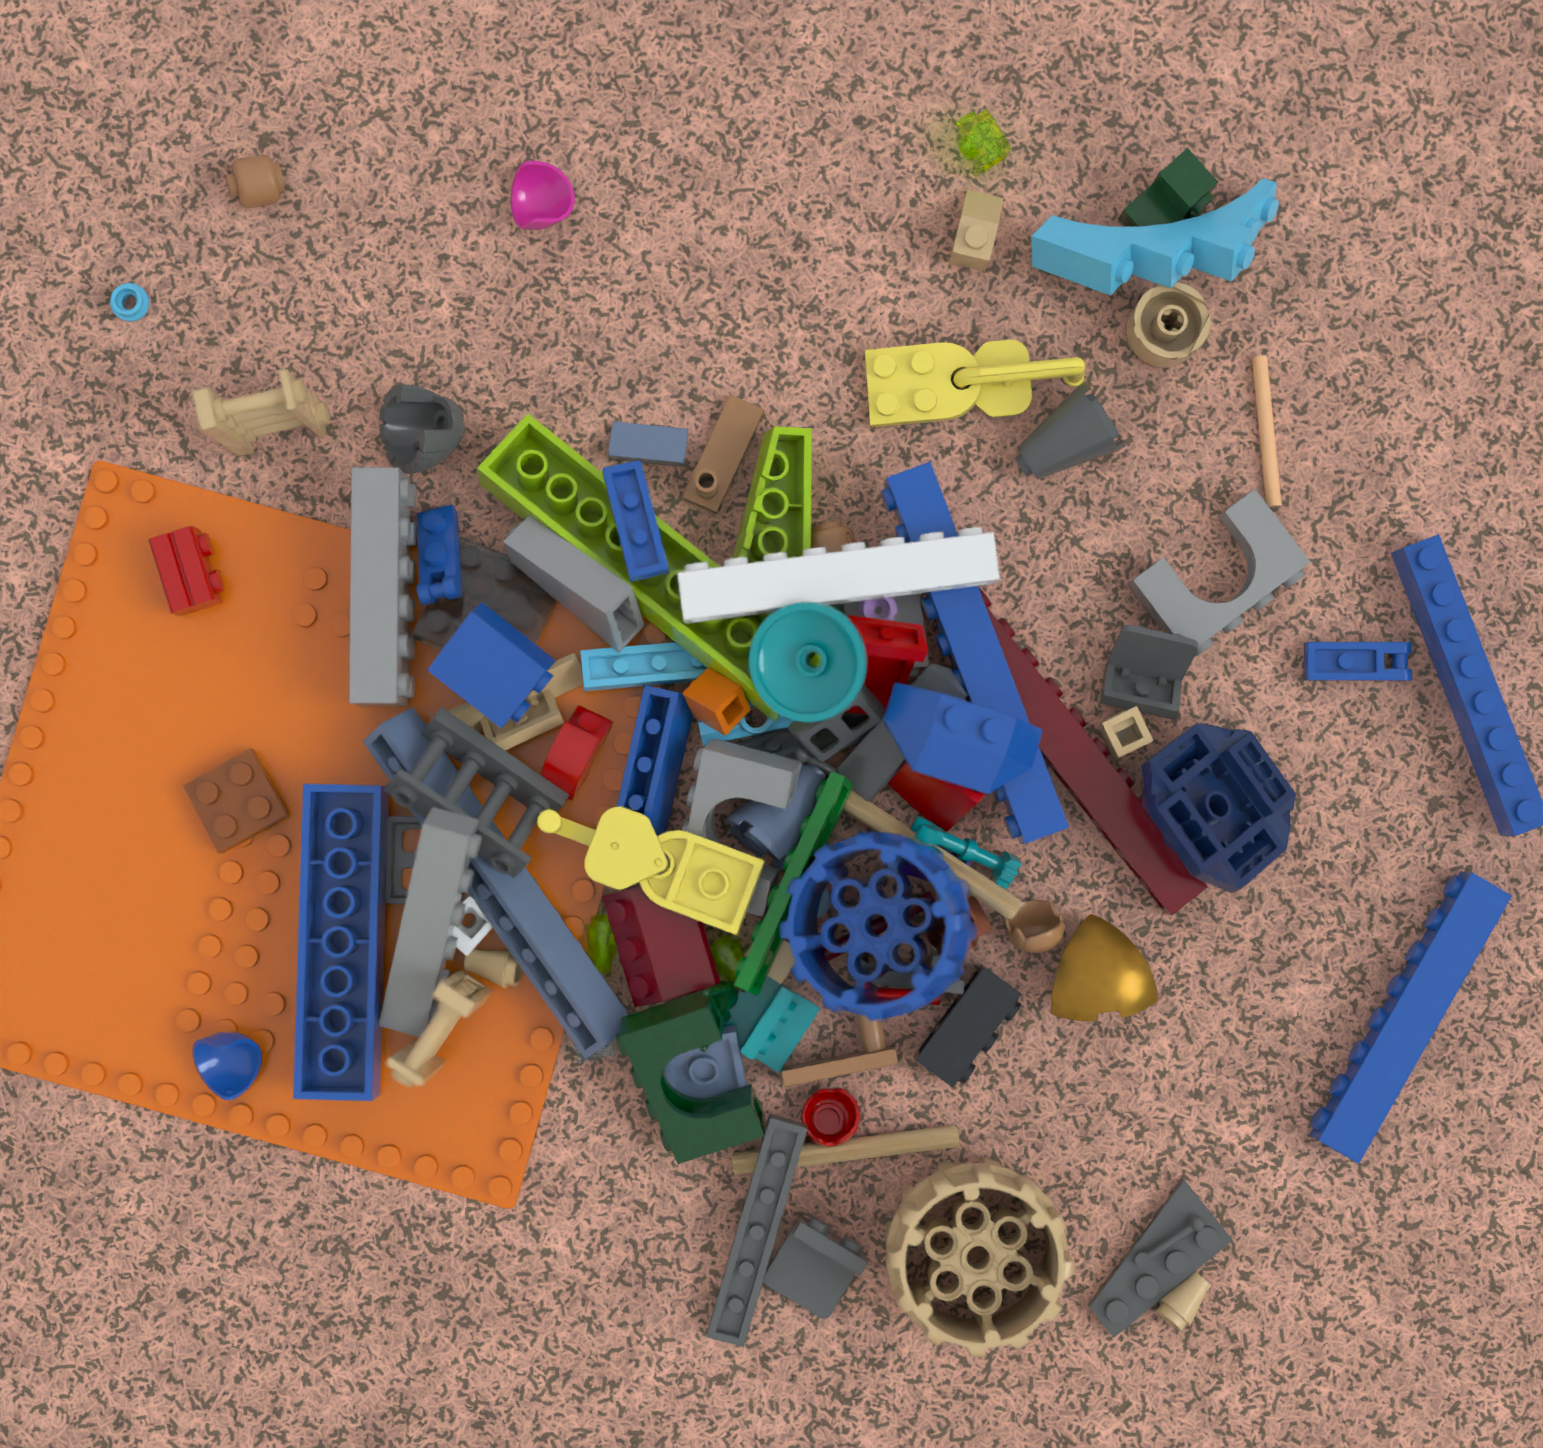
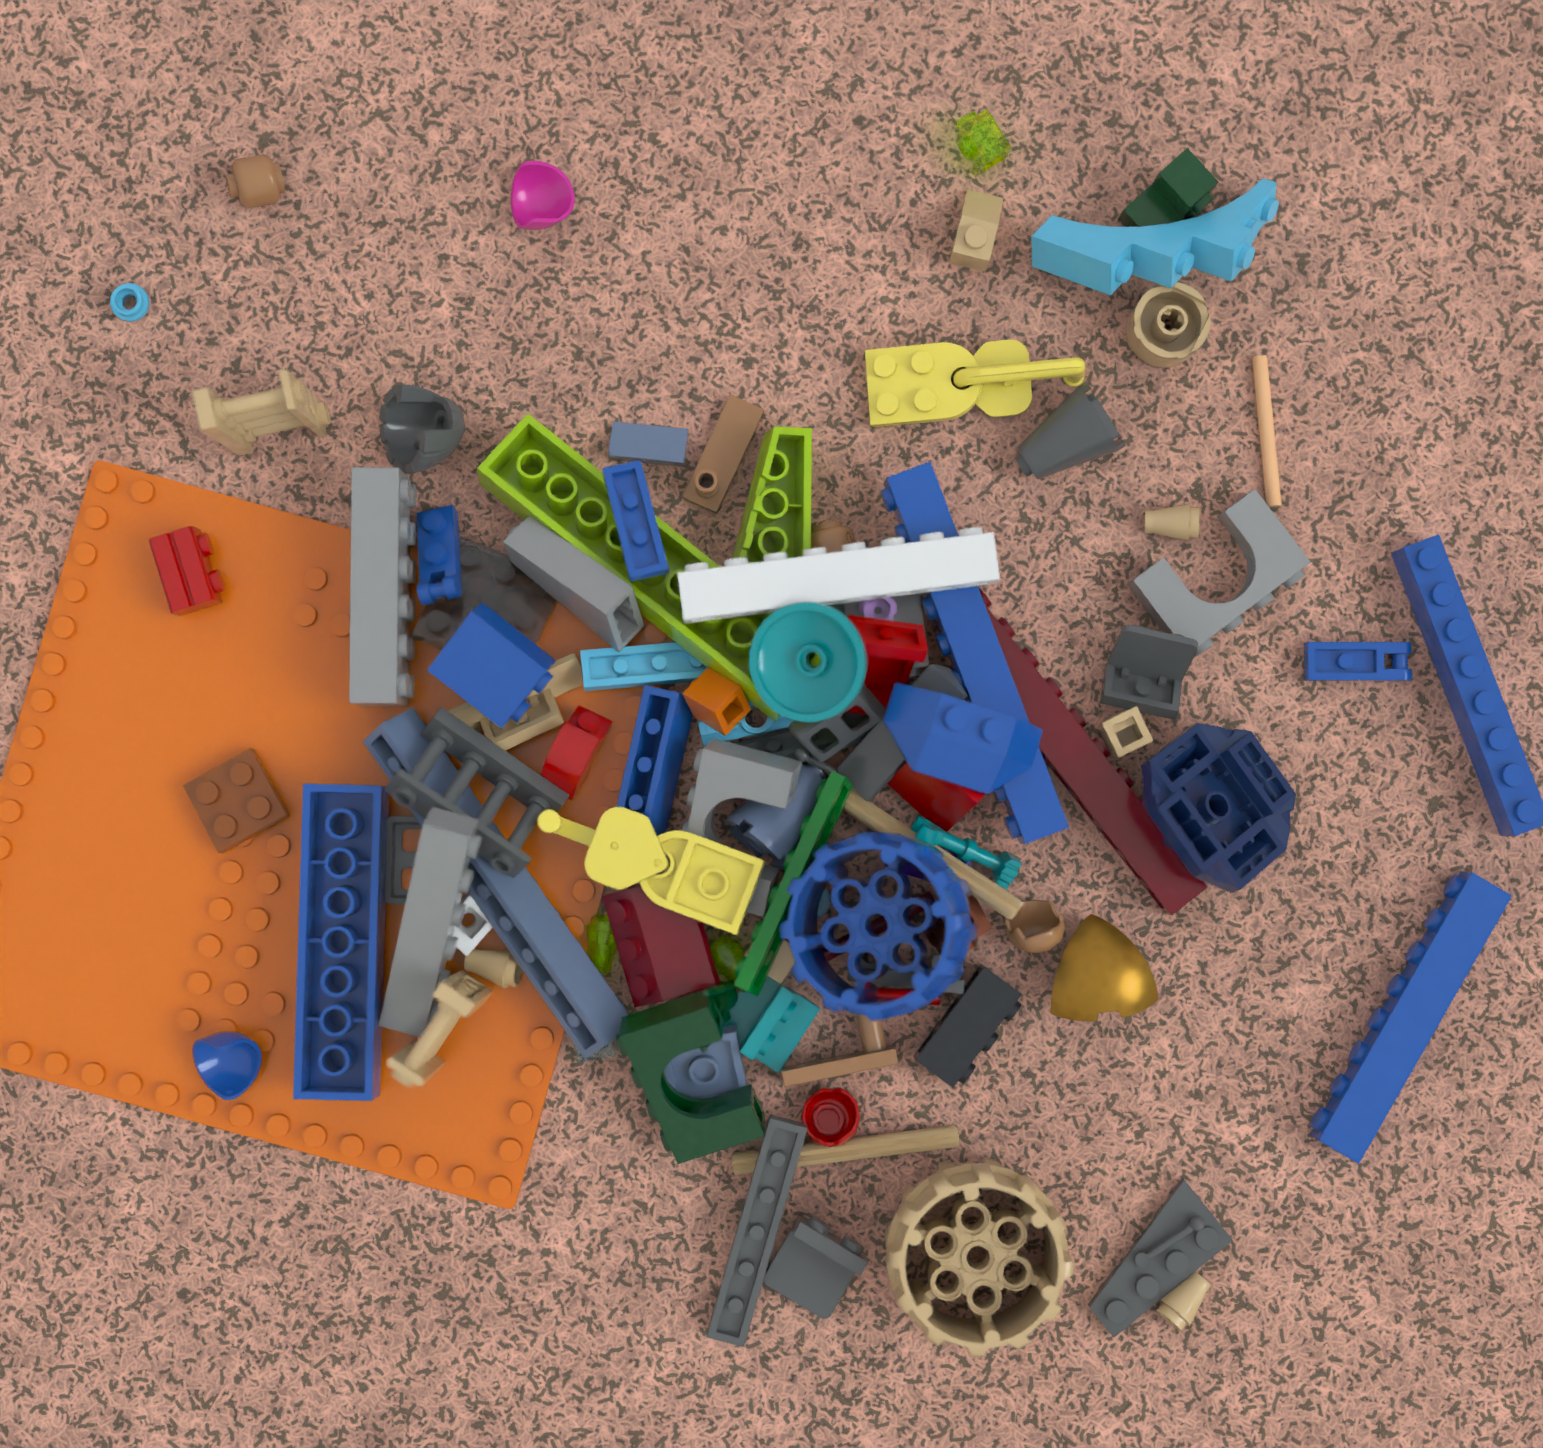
none -> tan cone [1145,503,1200,541]

